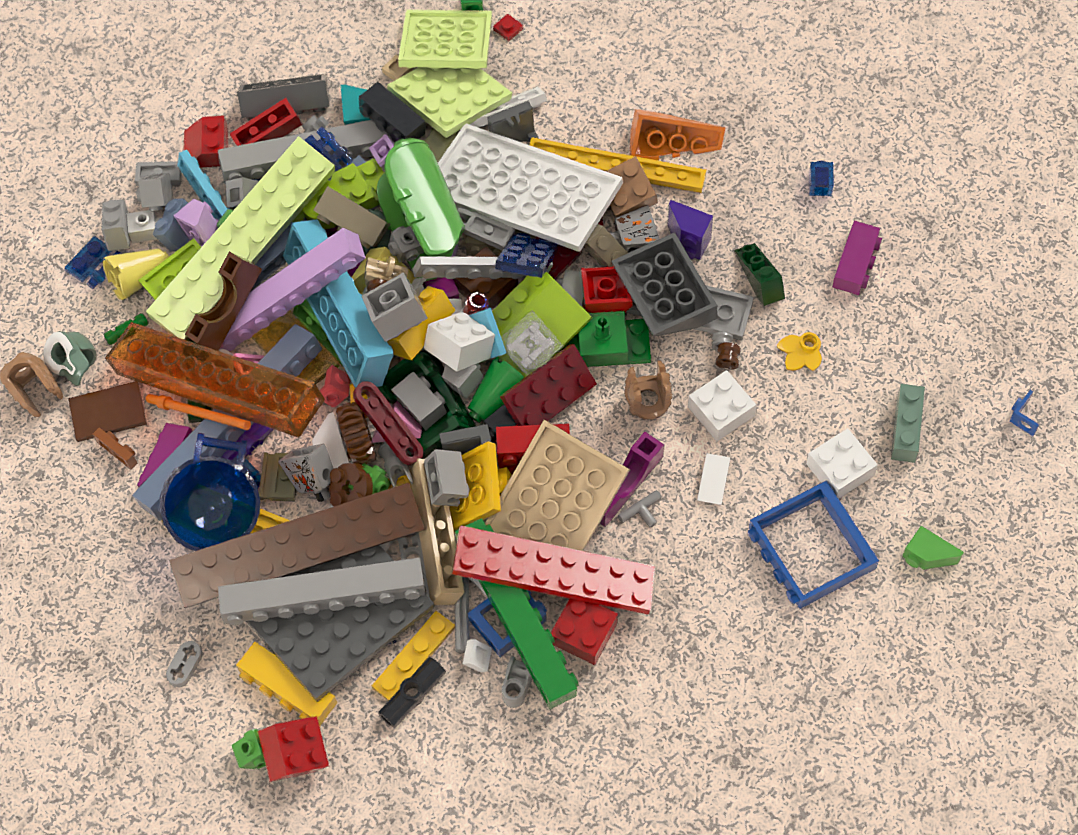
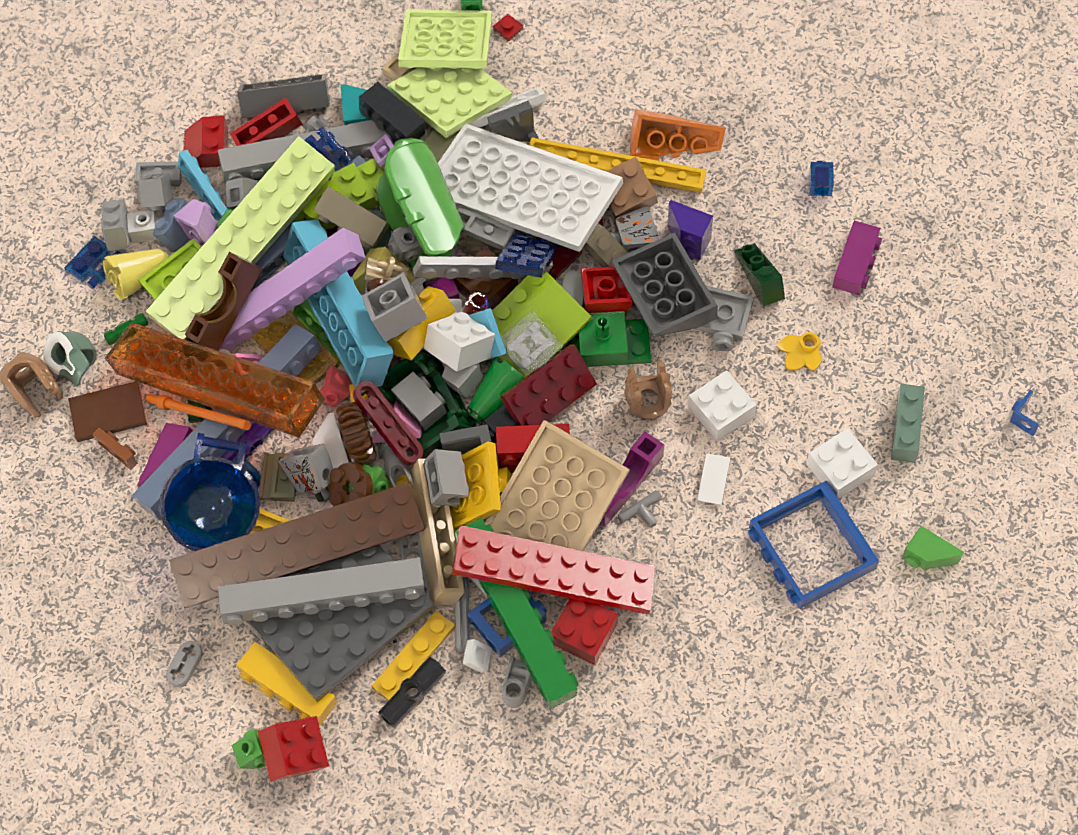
reddish brown wheel [715,342,741,370] -> none

